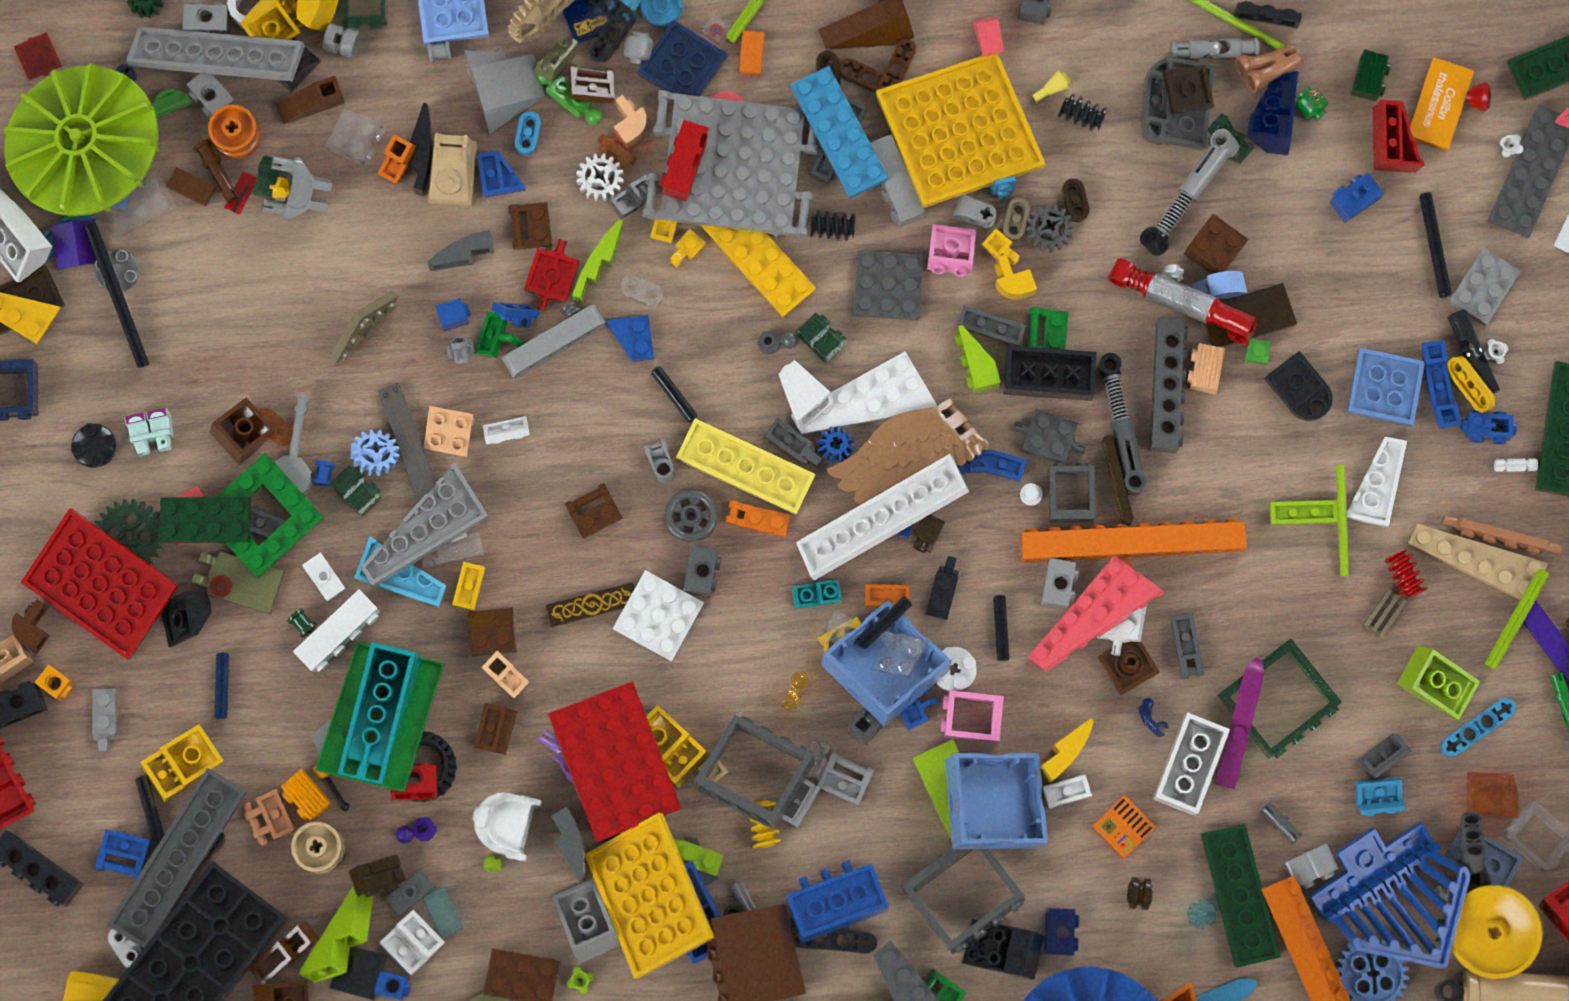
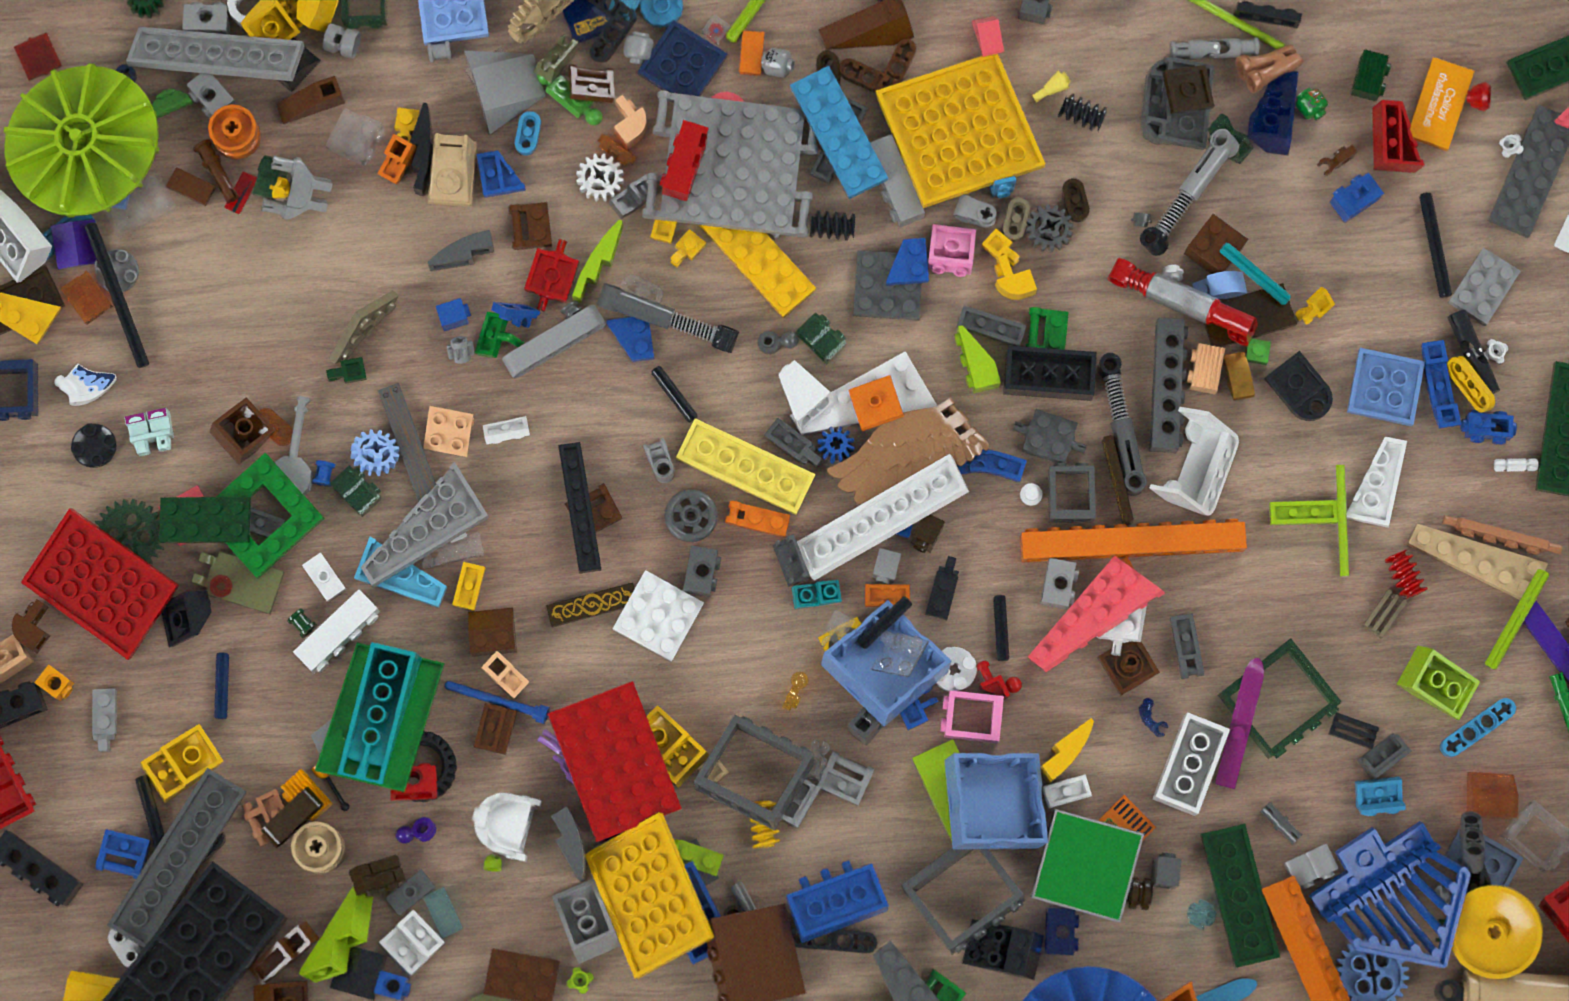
none -> white arm [54,364,117,406]
none -> clear orange plate [60,270,113,325]
none -> dark brown beam [261,787,324,848]
none -> dark green plate [326,357,367,384]
none -> yellow plate [394,107,420,142]
none -> blue piece [444,681,550,724]
none -> black tile [558,442,602,574]
none -> piece [597,283,739,353]
none -> light grey head [761,48,795,78]
none -> dark grey hinge [773,534,810,587]
none -> orange plate [849,375,904,431]
none -> light grey brick [872,548,901,584]
none -> blue wing [886,238,929,286]
none -> red piece [976,660,1022,700]
none -> green tile [1030,809,1144,923]
none -> dark grey plate [1131,212,1152,227]
none -> white windscreen [1150,407,1239,516]
none -> dark grey brick [1151,853,1182,889]
none -> teal axle [1220,243,1291,305]
none -> pearl gold slope [1223,352,1255,401]
none -> yellow plate [1295,287,1335,325]
none -> reddish brown plate [1317,144,1358,176]
none -> black tile [1329,712,1379,749]

